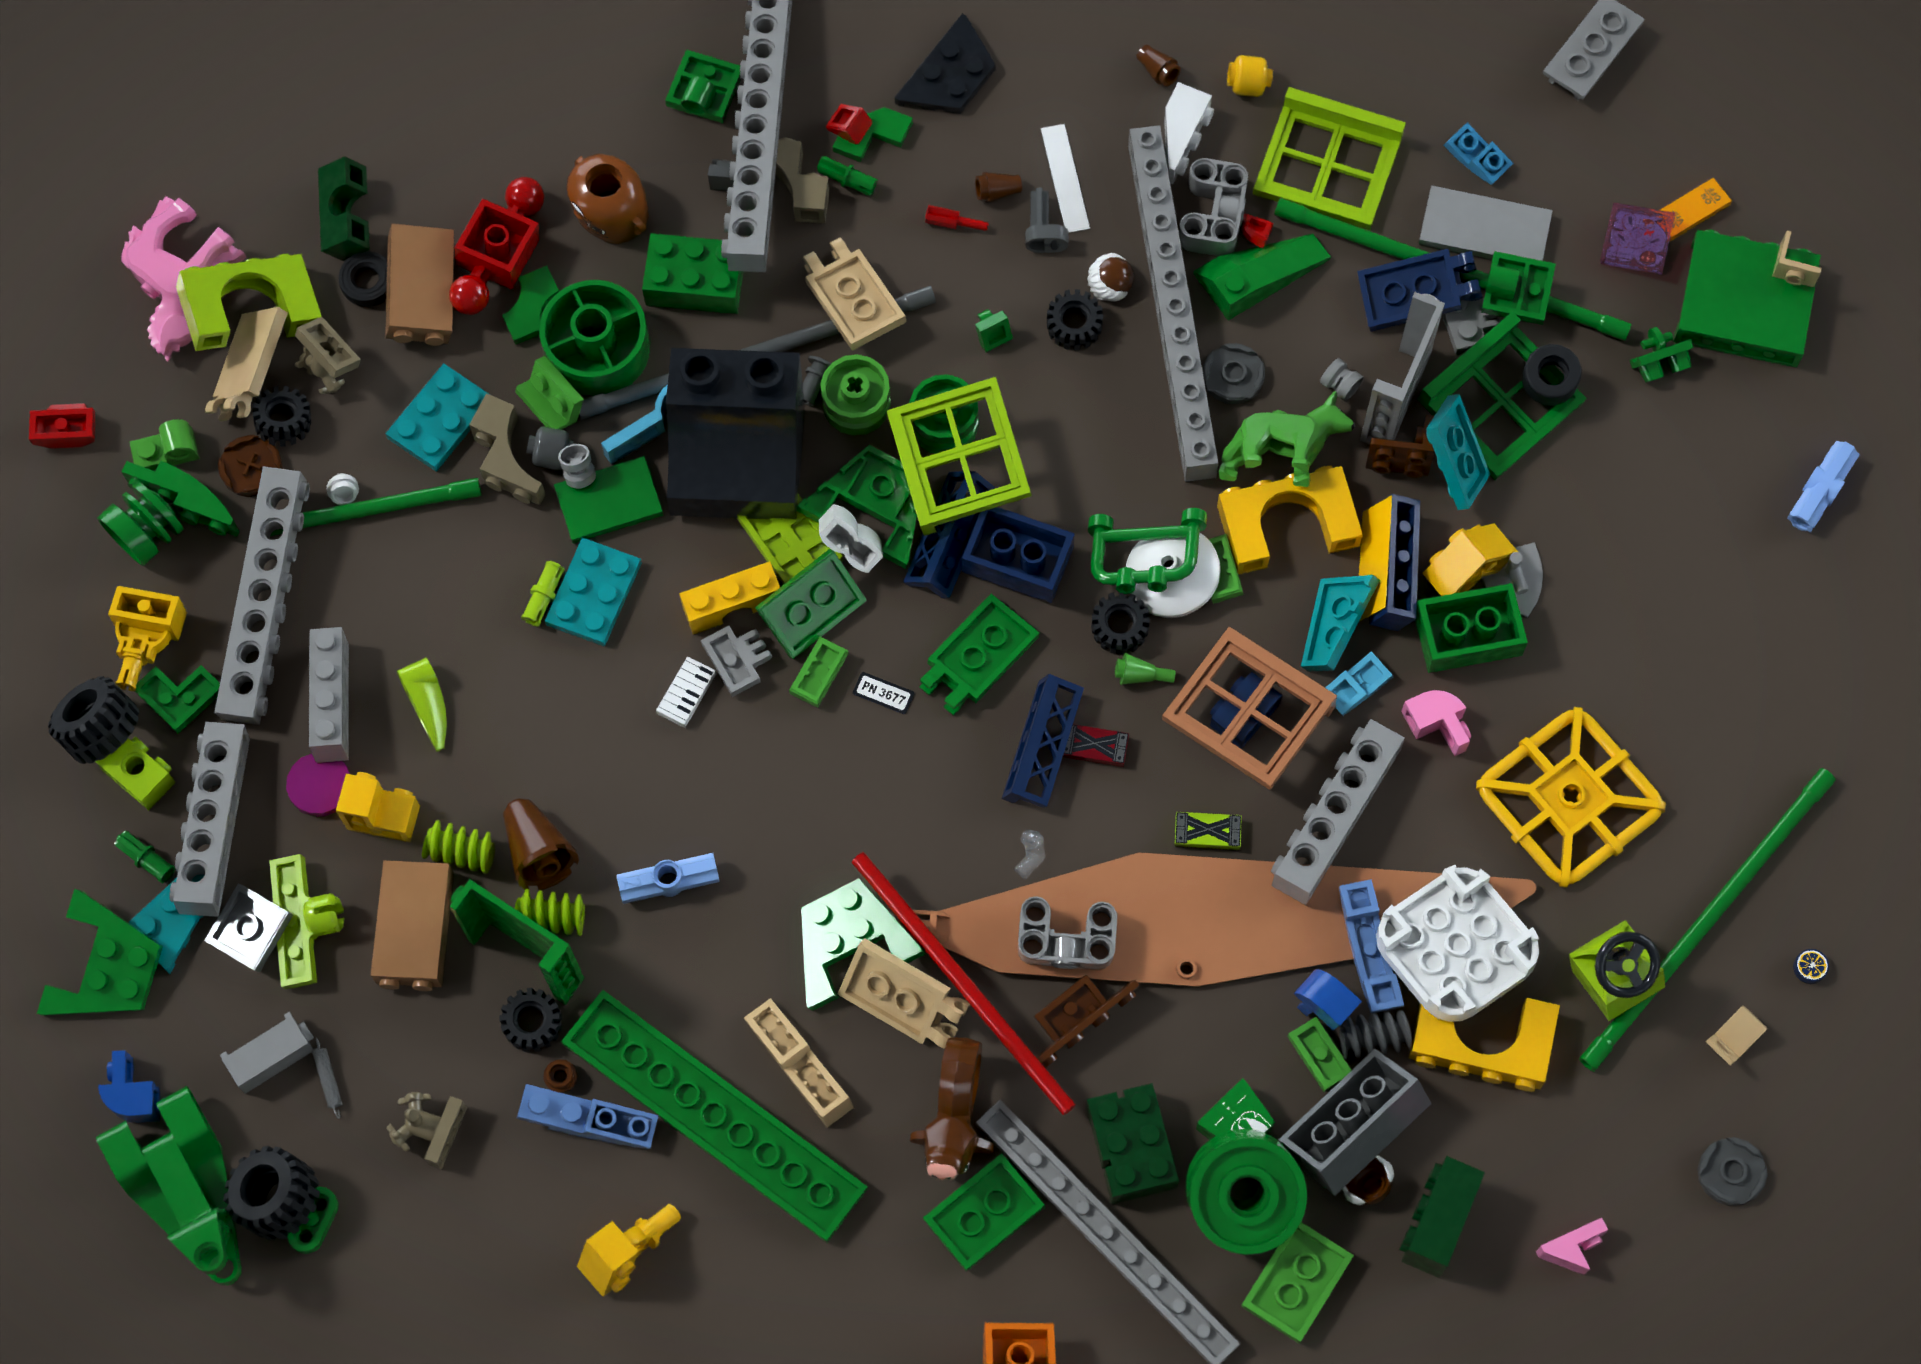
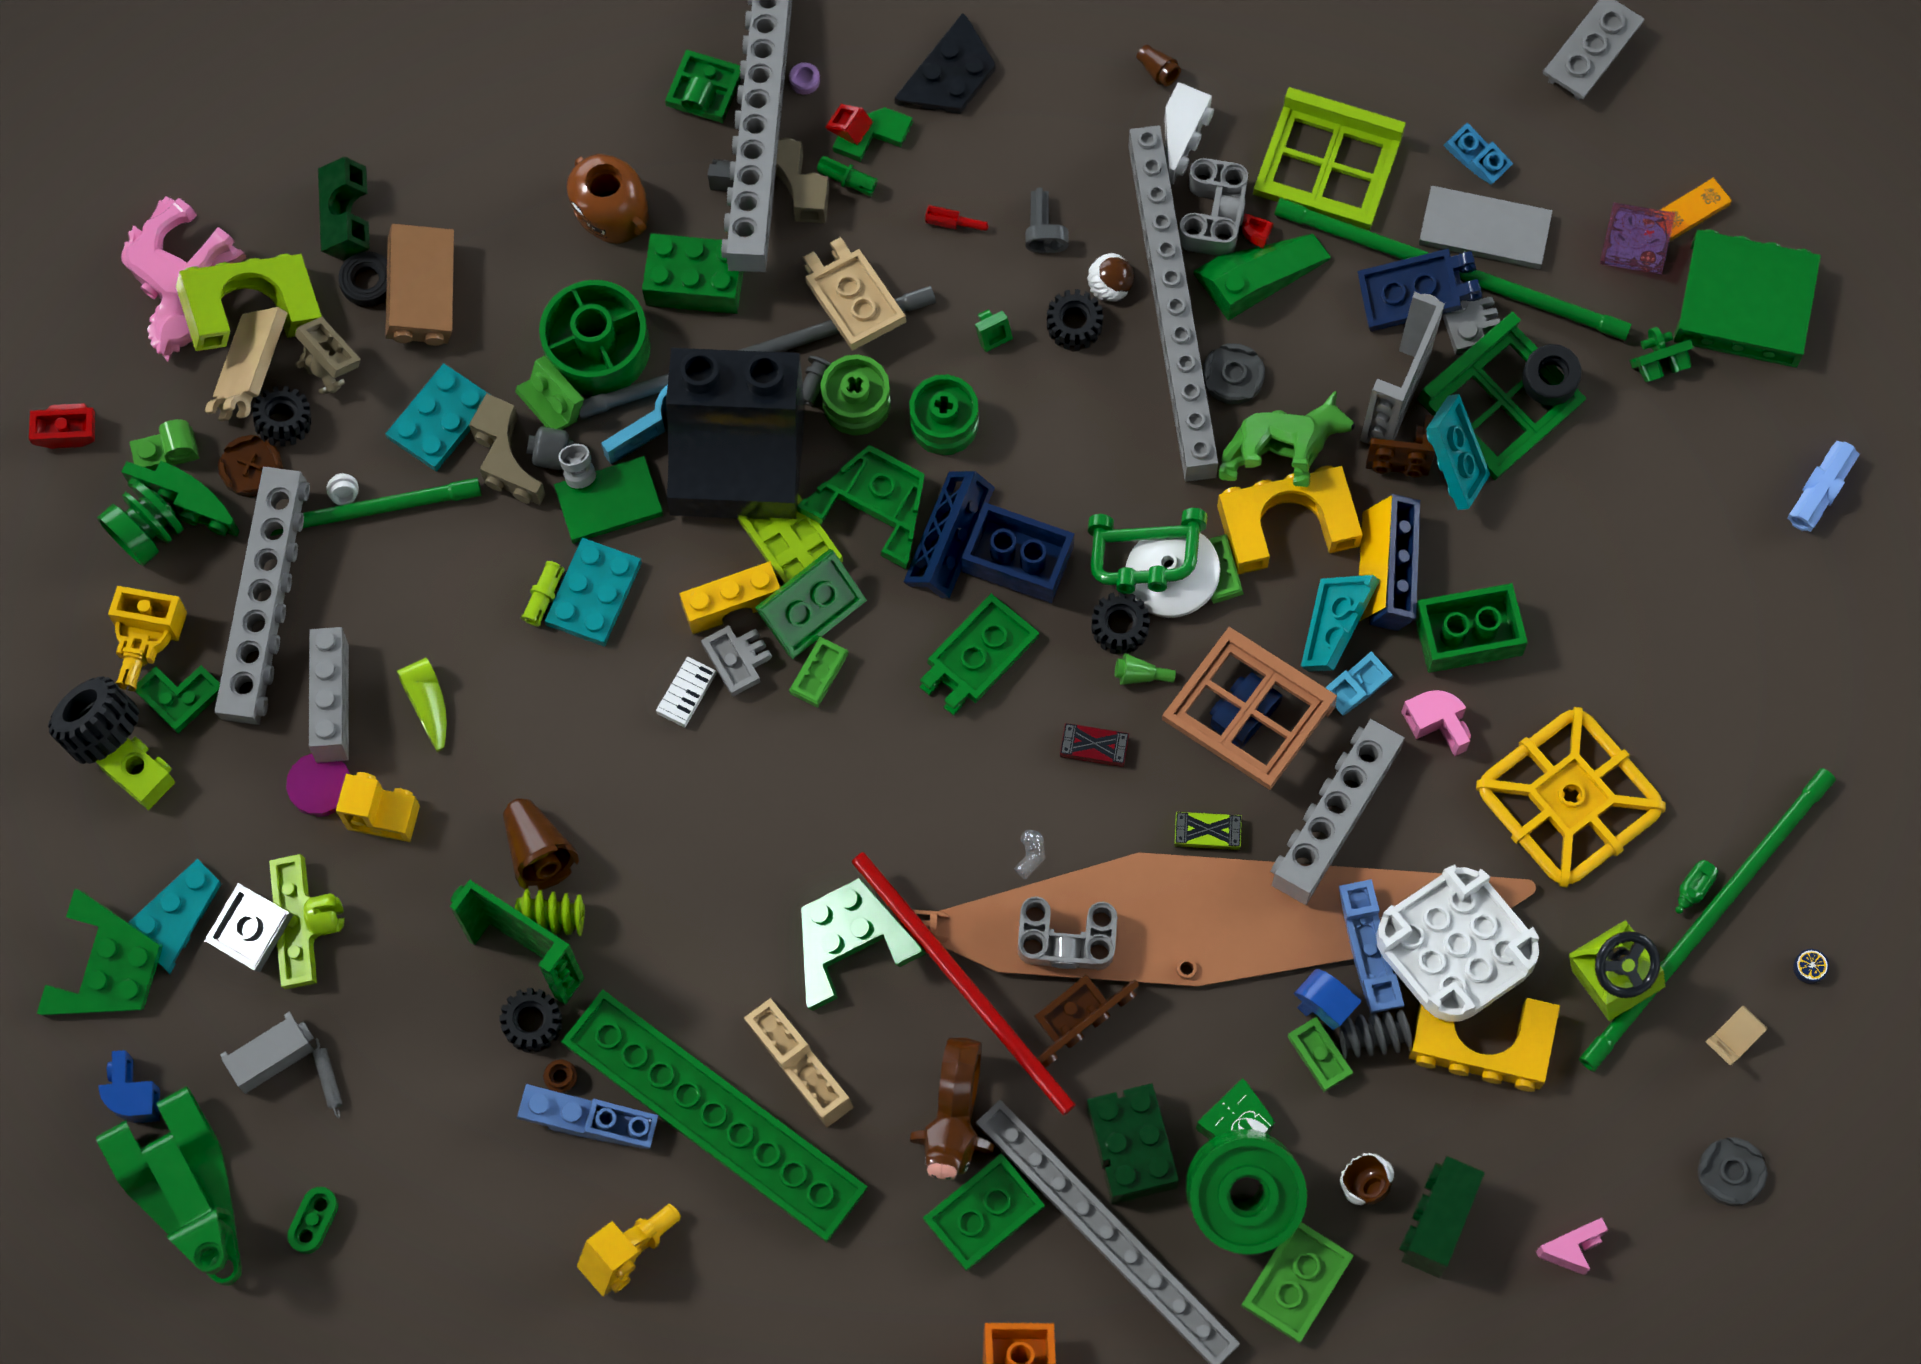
green axle [115,831,175,884] -> none
light grey brick [170,722,250,917] -> none
black tyre [224,1146,320,1240] -> none
medium nougat brick [371,860,454,991] -> none
dark tan piece [387,1092,468,1170] -> none
lime piece [422,820,495,874] -> none
red brick [449,177,545,315] -> none
green tile [502,265,559,345] -> none
light blue piece [617,853,720,904] -> none
white brick [819,504,883,573] -> none
tan tile [837,938,970,1049] -> none
sticker [853,672,914,714] -> none
lime window [886,377,1032,536] -> none
reddish brown cone [975,172,1022,203] -> none
dark blue fence [1002,674,1084,808] -> none
white sticker [1041,124,1090,233] -> none
yellow head [1227,55,1273,97] -> none
dark grey brick [1279,1049,1431,1195] -> none
light grey wheel [1320,358,1364,401] -> none
yellow brick [1423,523,1518,596] -> none
green plate [1481,251,1556,325] -> none
light grey shield [1481,542,1543,618] -> none
tan bracket [1772,231,1822,287] -> none
none -> lavender tile [789,63,820,95]
none -> green piece [1675,859,1719,914]

